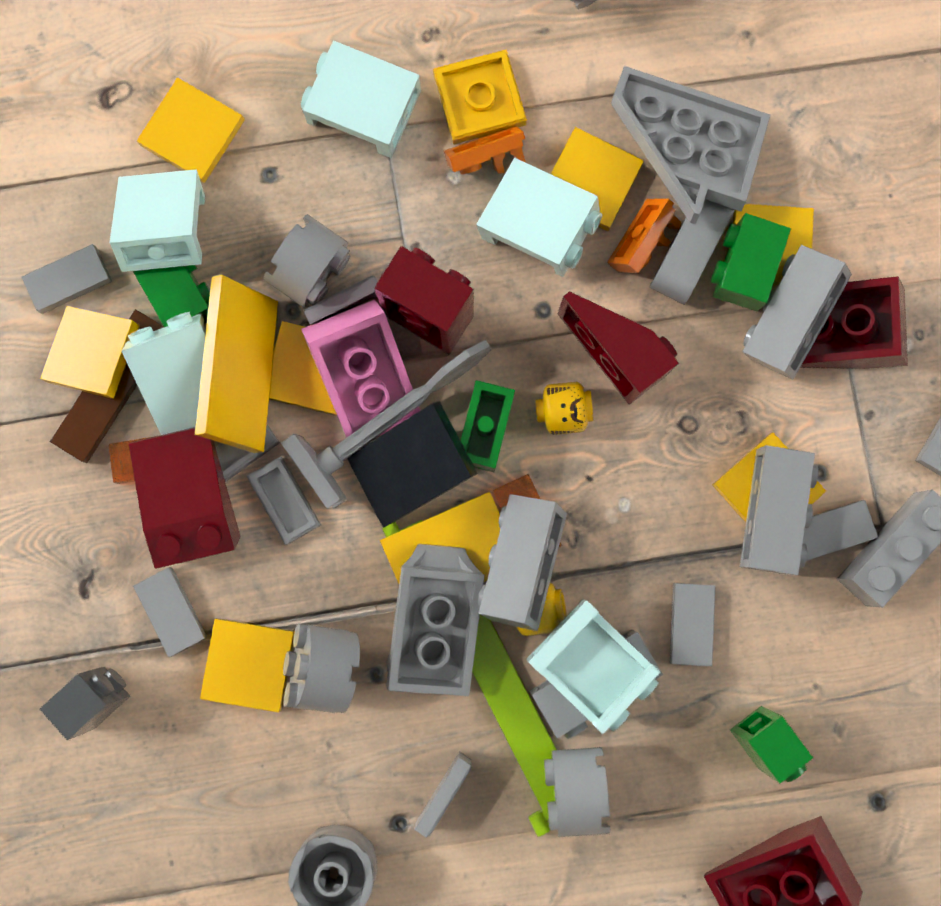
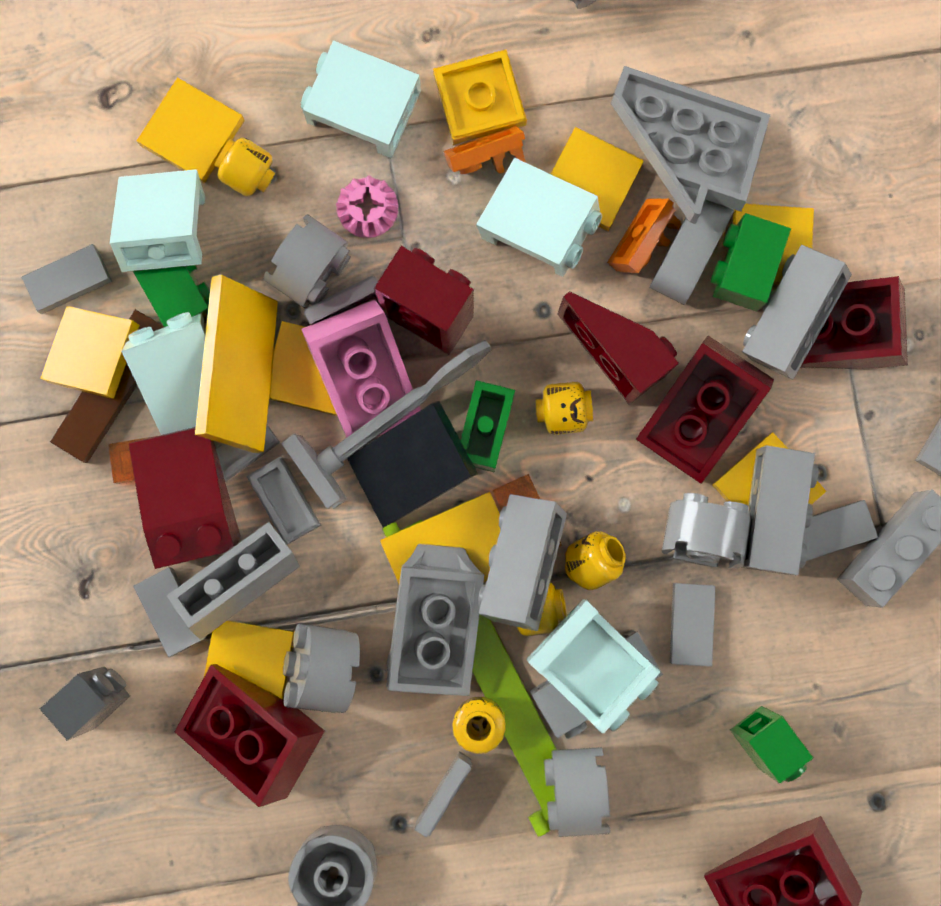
none -> light grey brick [166,522,300,640]
none -> dark red slope [174,664,325,807]
none -> yellow head [214,137,276,196]
none -> bright pink gear [336,175,398,238]
none -> yellow head [452,696,506,754]
none -> yellow head [565,531,626,590]
none -> dark red slope [636,336,774,484]
none -> light grey brick [662,493,751,568]

